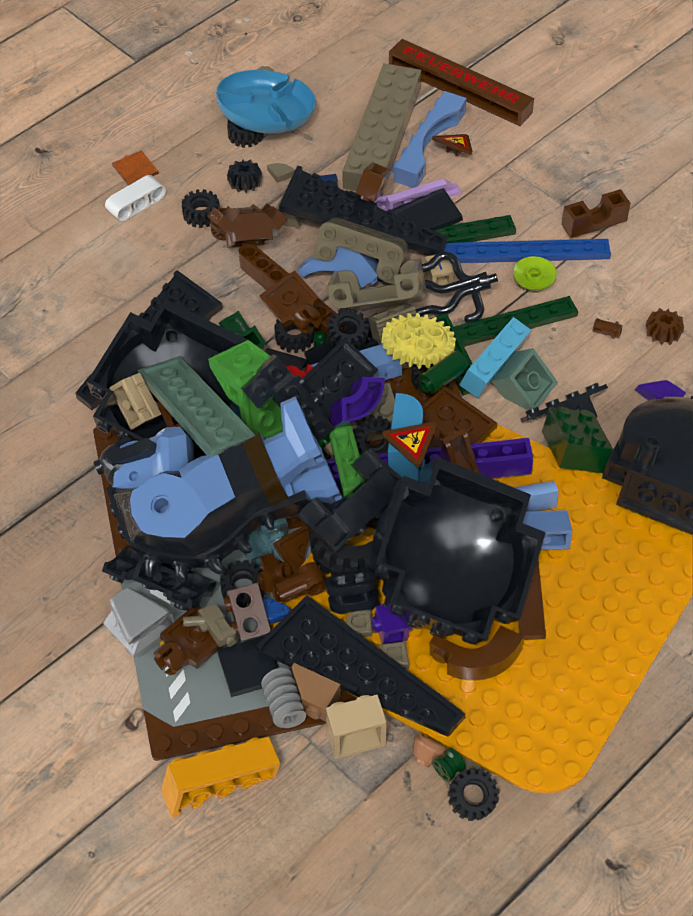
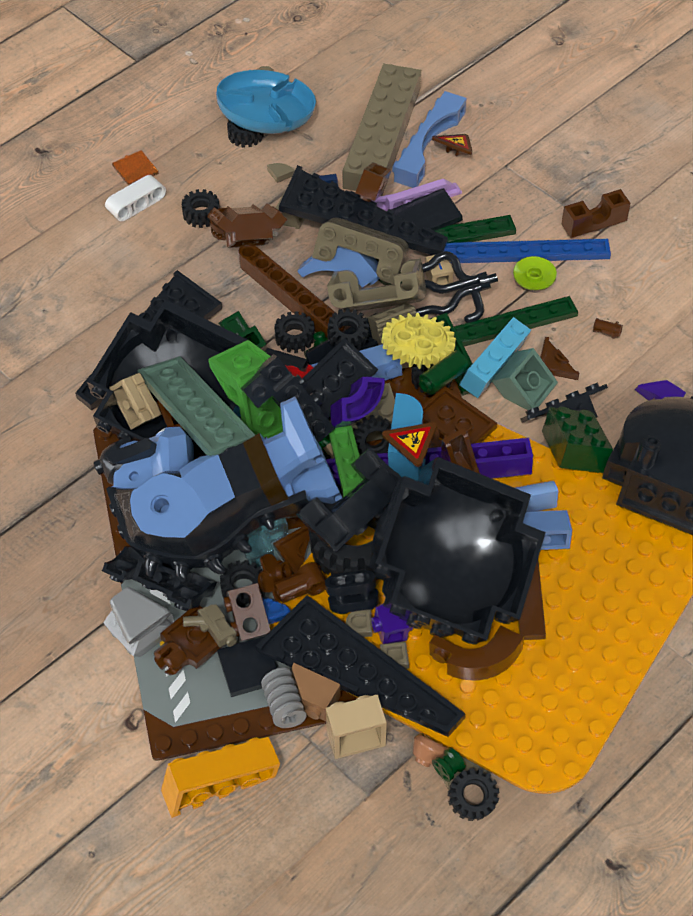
black gear [227,159,262,193] -> none
reddish brown plate [259,270,322,334] -> none
reddish brown brick [389,39,534,127] -> none
reddish brown gear [646,308,684,345] -> none
none -> reddish brown tile [540,337,580,380]

